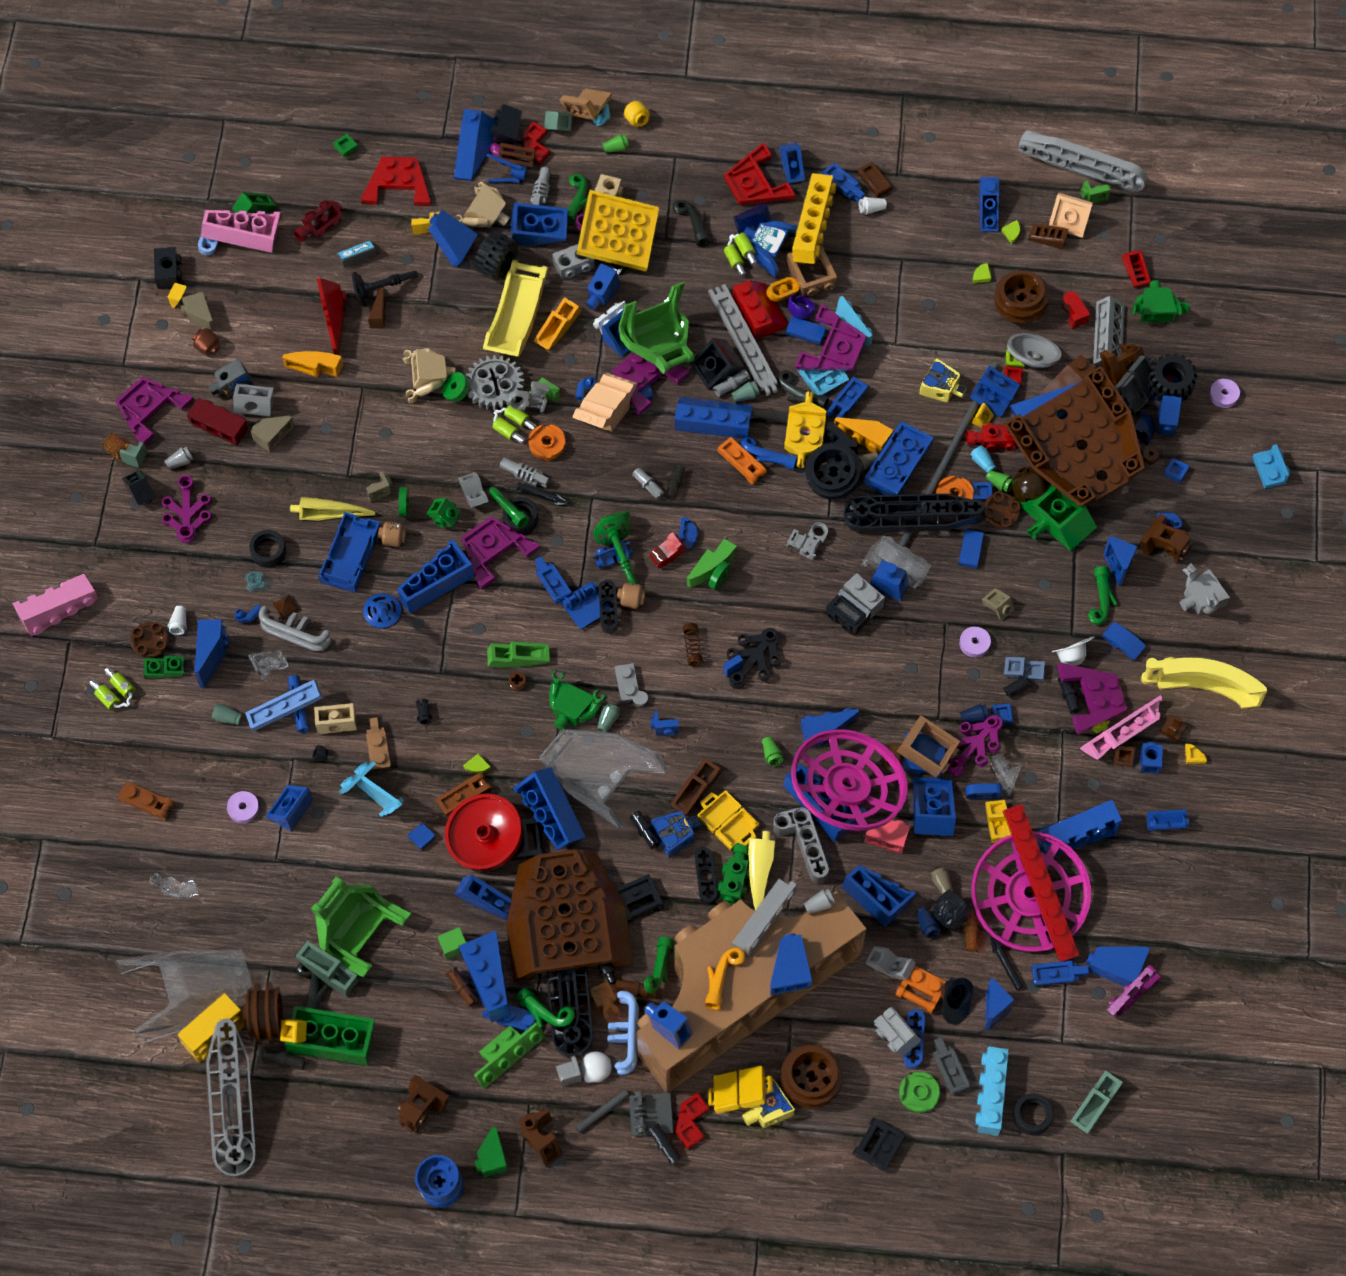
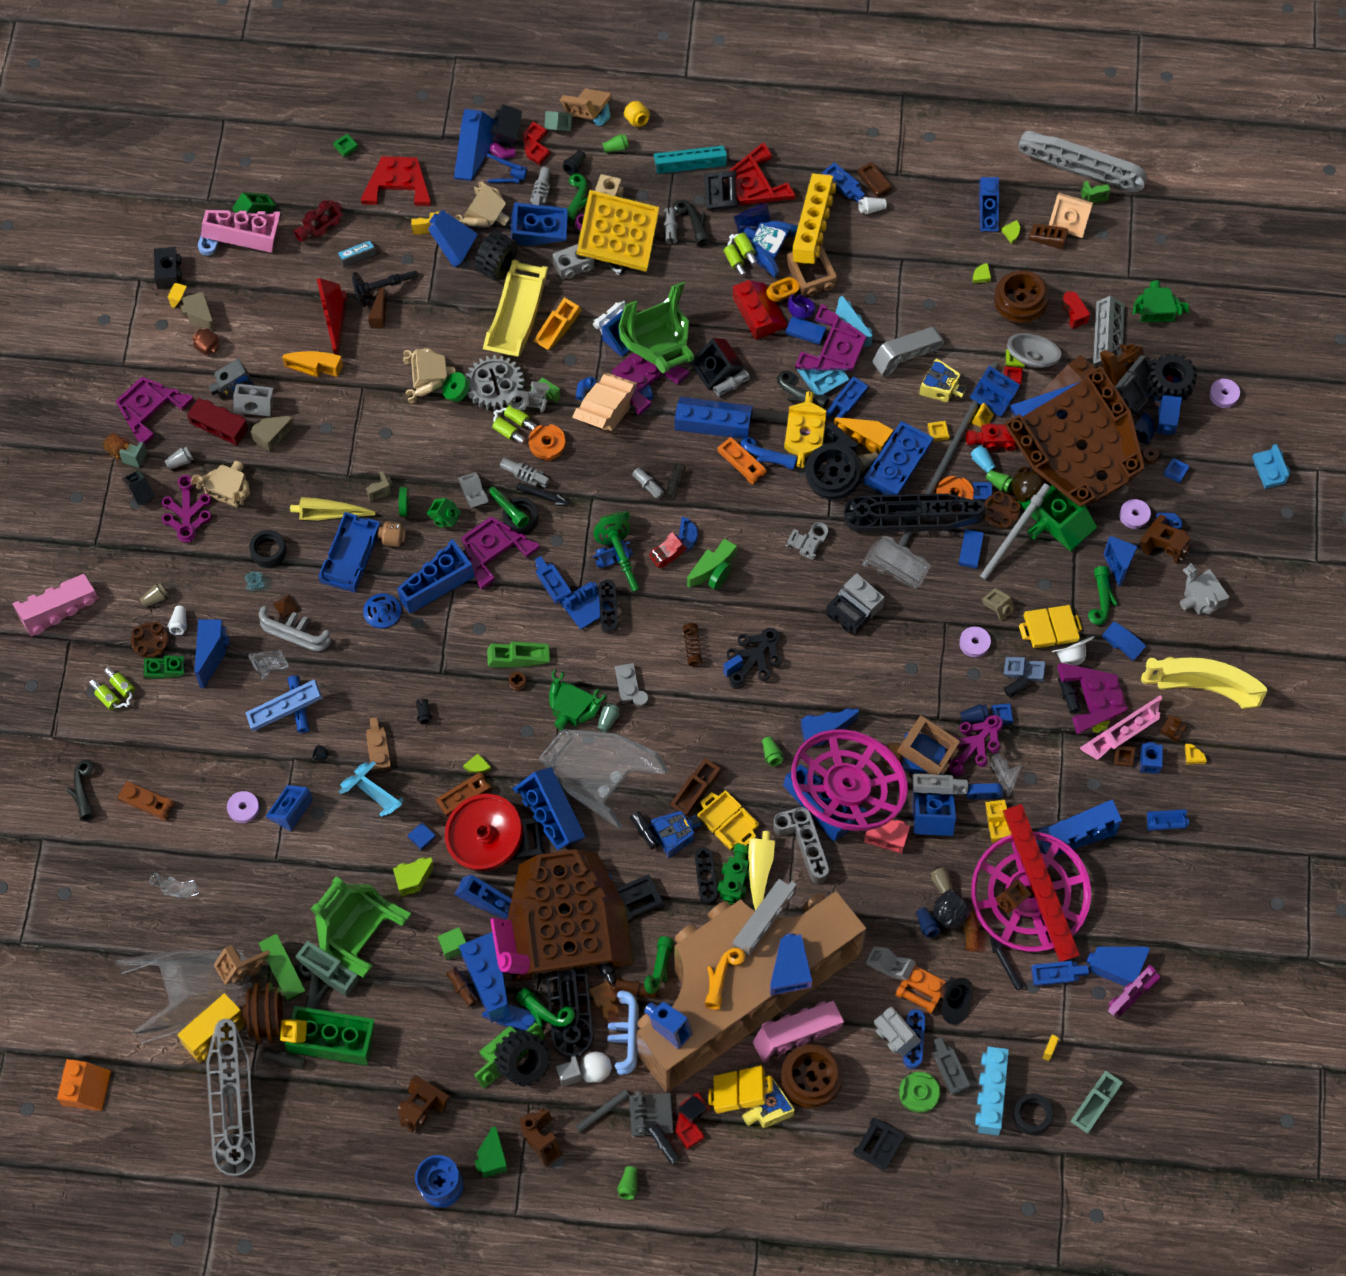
sand green cone [212,703,242,725] -> none
blue arm [234,604,261,623] -> none
tan brick [314,703,357,734] -> none
reddish brown tile [498,143,536,168] -> none
blue torso [586,263,620,310] -> none
medium nougat head [617,583,646,609] -> none
blue bracket [650,711,679,737] -> none
light grey hinge [708,284,778,396] -> none
sand green cone [731,381,760,403] -> none
blue slope [779,142,805,184] -> none
light grey cone [803,889,836,914] -> none
blue wedge [842,865,916,927] -> none
blue torso [869,561,909,601] -> none
blue slope [985,979,1014,1030] -> none
red slope [1122,250,1151,288] -> none
none -> orange slope [57,1059,111,1111]
none -> pearl dark grey plant [67,759,96,821]
none -> dark tan cone [139,582,169,608]
none -> tan torso [191,461,250,508]
none -> medium nougat bracket [214,945,270,985]
none -> bright green slope [258,934,305,1001]
none -> lime slope [393,857,434,897]
none -> dark pink door [490,918,530,975]
none -> black tyre [494,1030,551,1087]
none -> black cone [562,150,586,175]
none -> bright green cone [617,1166,638,1200]
none -> teal fence [654,145,727,174]
none -> light grey pin [663,208,678,244]
none -> black slope [678,1095,707,1124]
none -> black plate [705,171,738,210]
none -> bright pink wedge [753,1001,844,1063]
none -> light grey beam [873,327,945,377]
none -> light grey hinge [913,774,968,795]
none -> yellow tile [927,421,949,442]
none -> light grey bar [980,483,1051,580]
none -> reddish brown bracket [995,879,1031,914]
none -> yellow piece [1019,605,1083,648]
none -> yellow tile [1042,1035,1059,1061]
none -> lavender piece [1120,499,1151,529]

